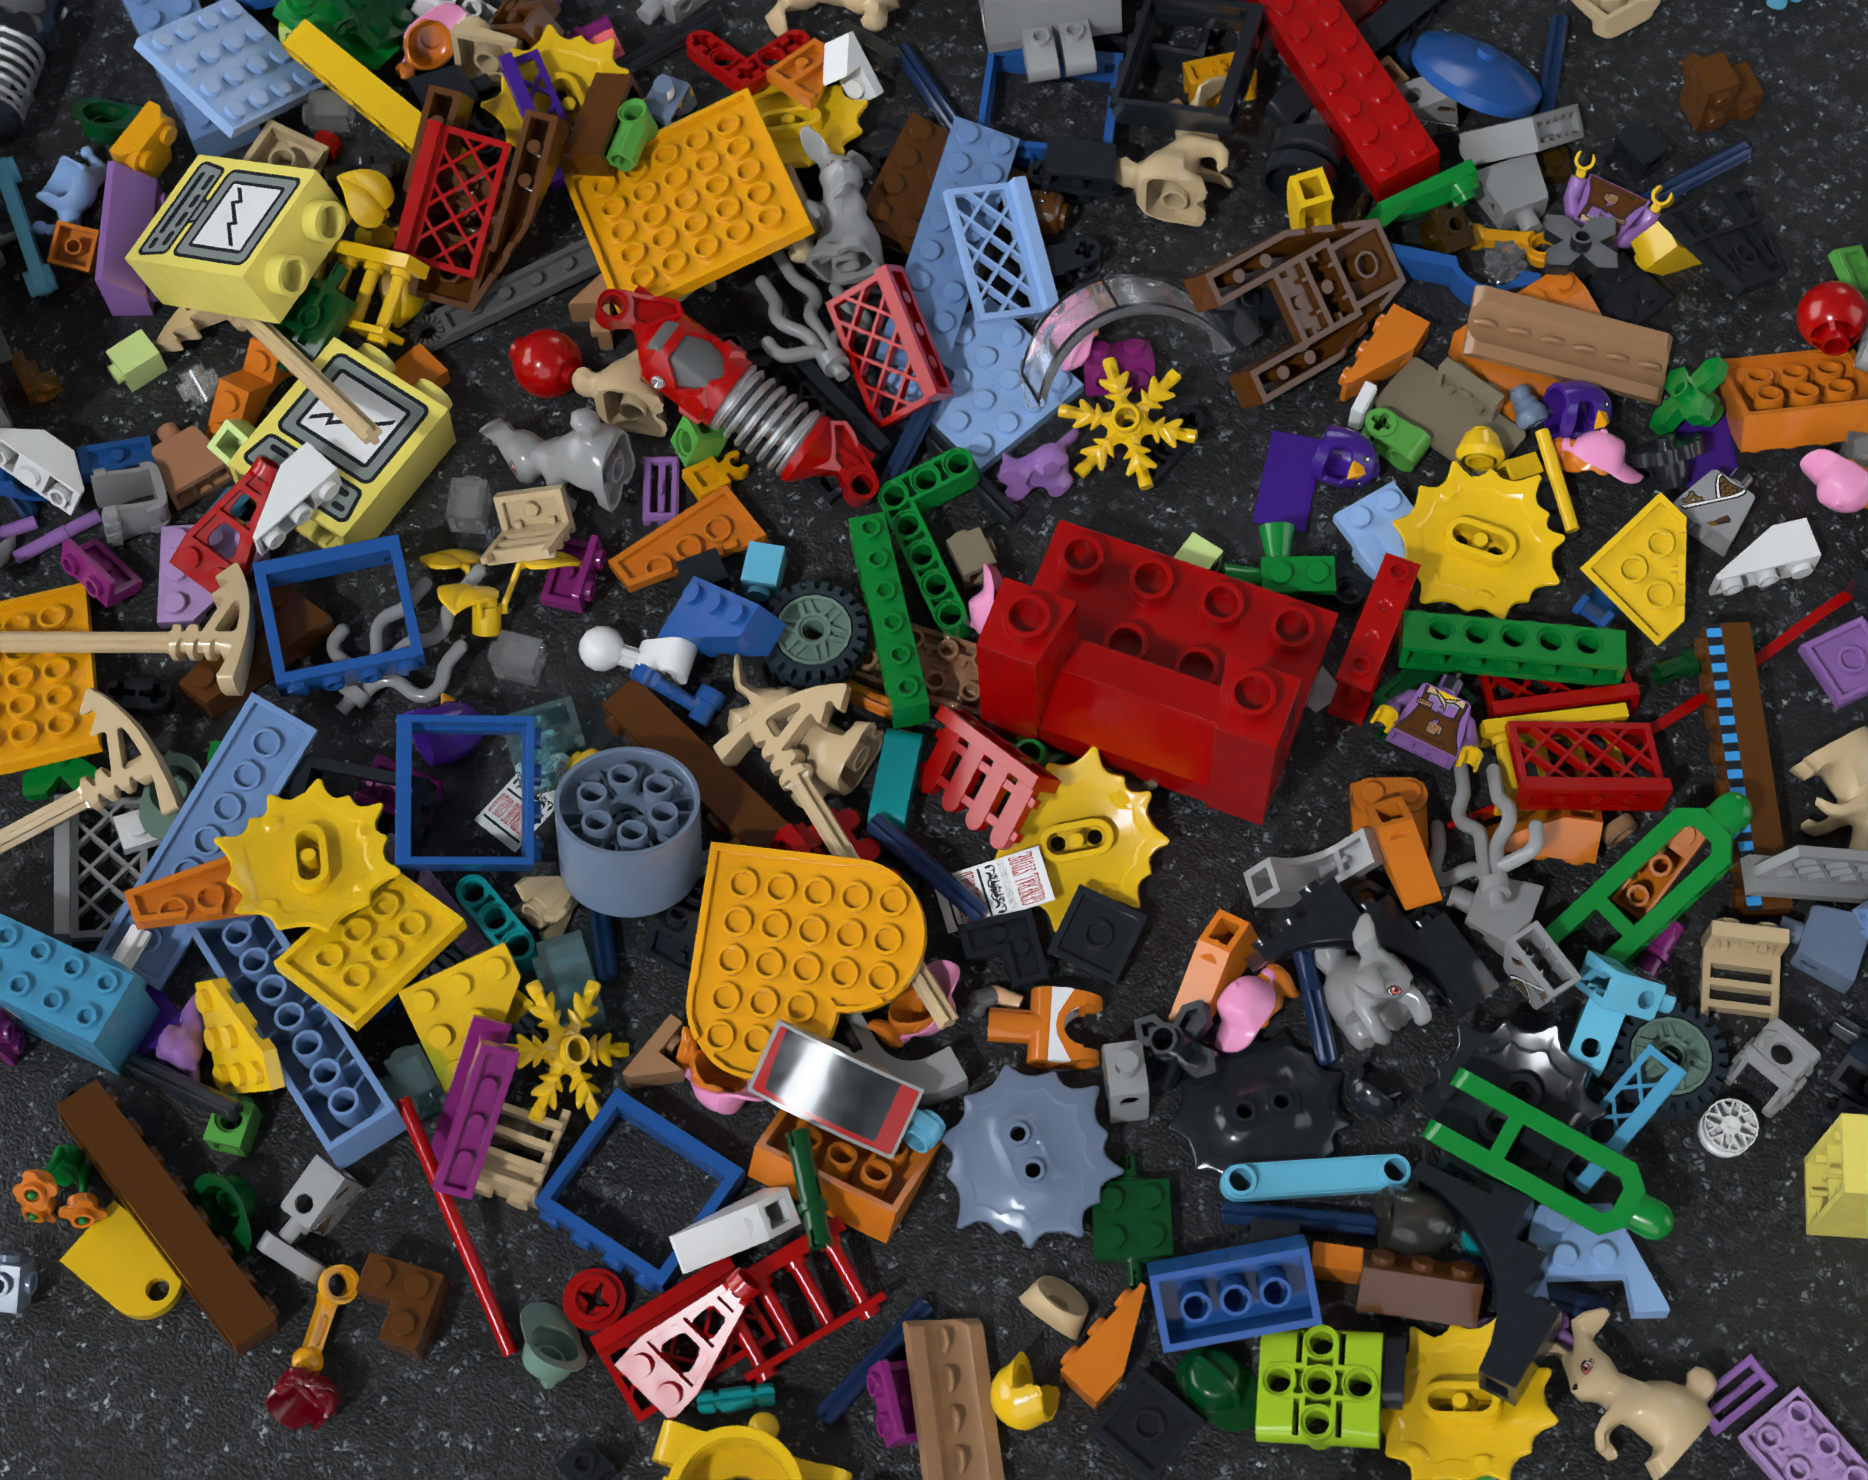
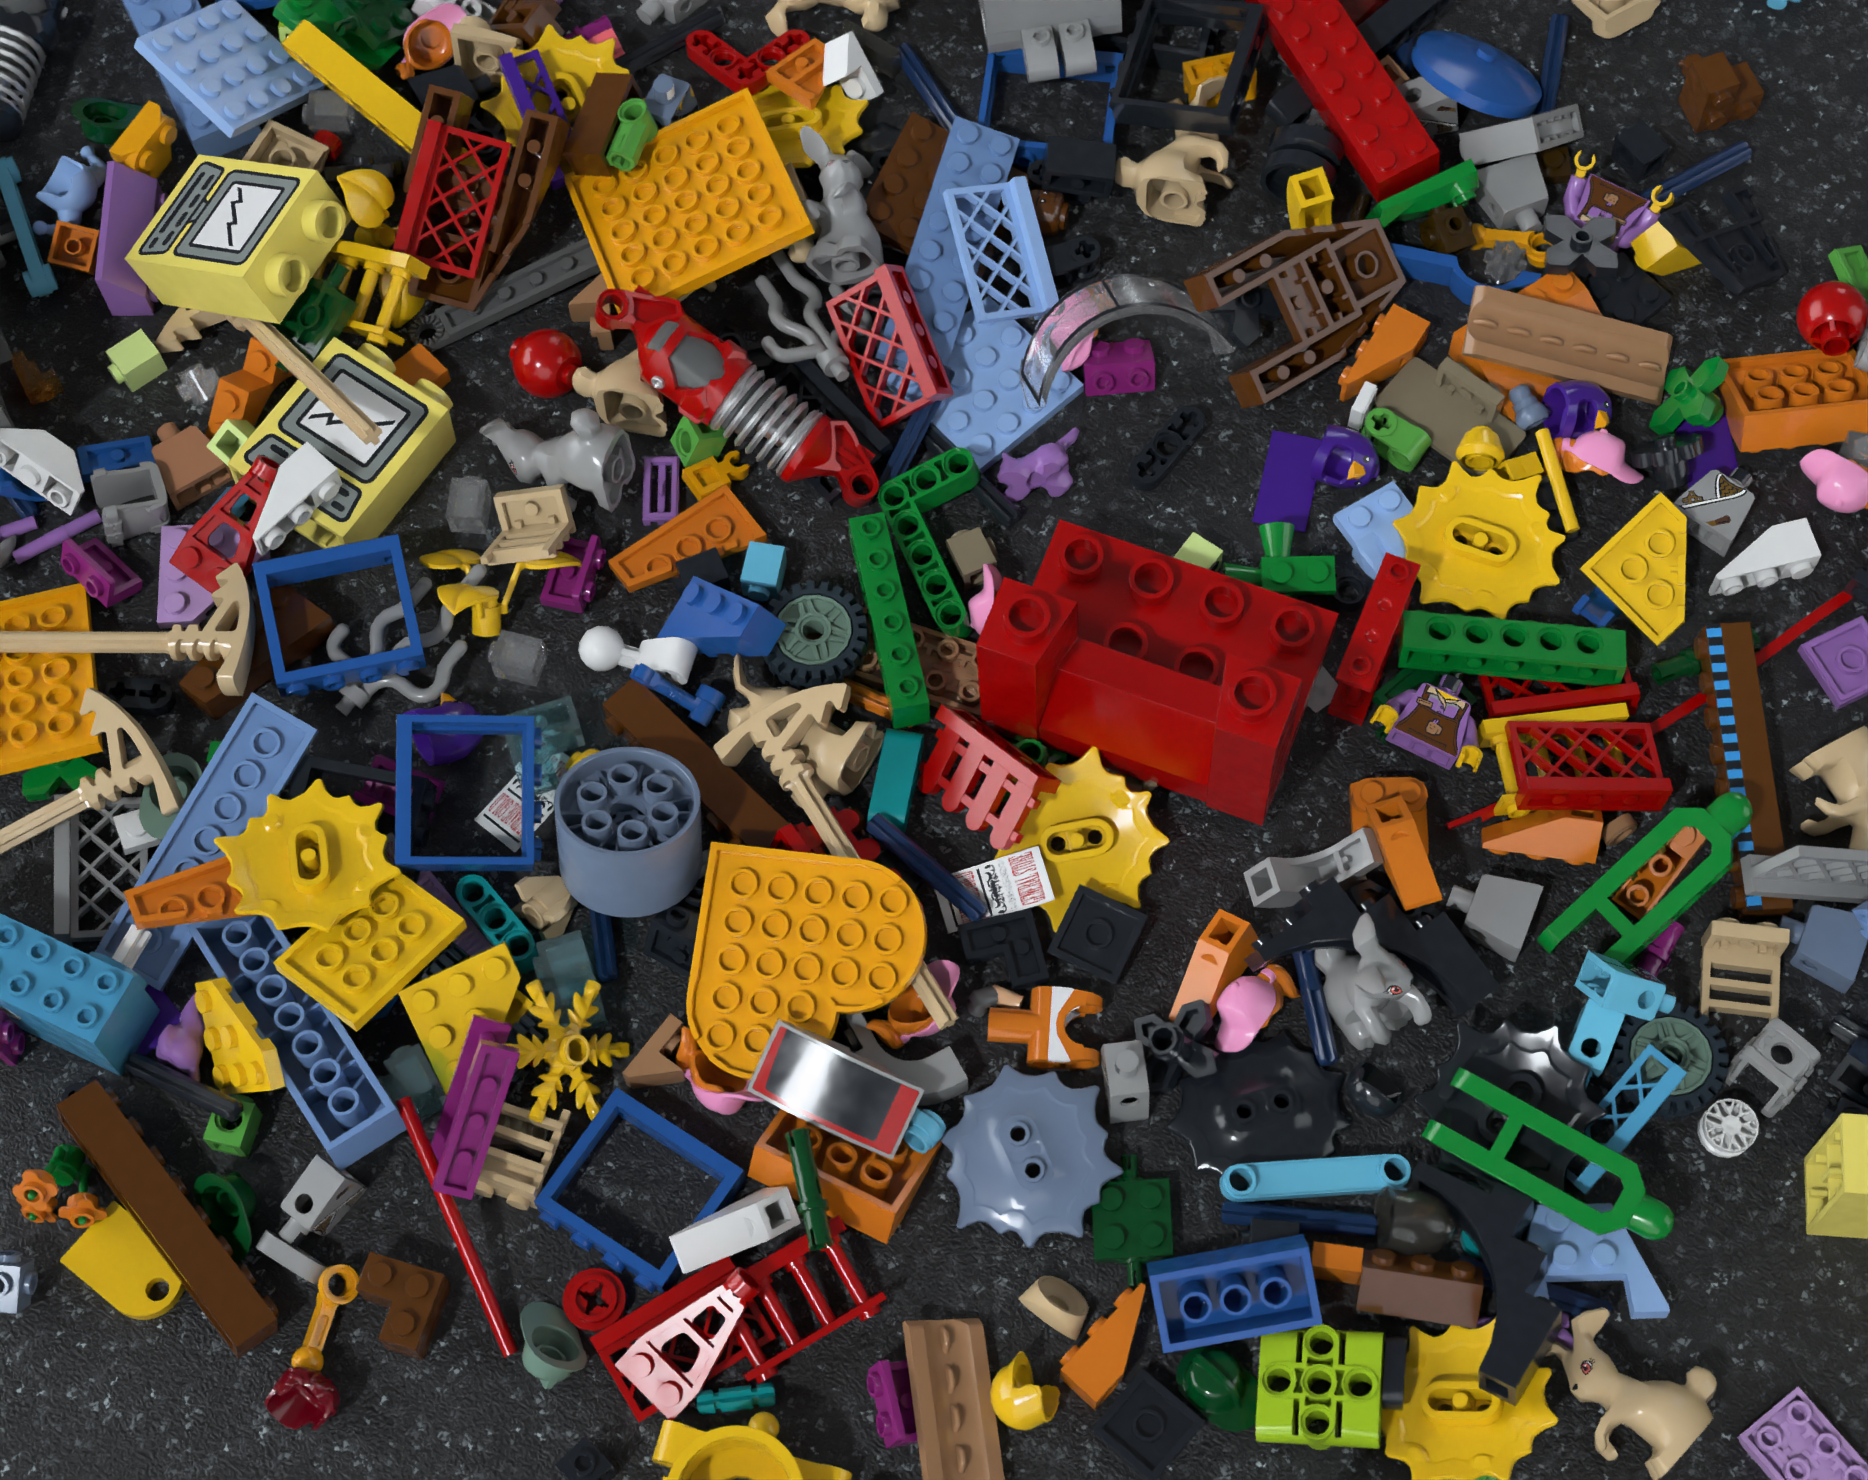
dark blue axle [815,1298,934,1427] -> none
yellow piece [1058,357,1198,491] -> none
light grey plant [1428,755,1545,912] -> none
light grey torso [1503,920,1582,1010] -> none
medium lavender tile [1709,1354,1778,1437] -> none

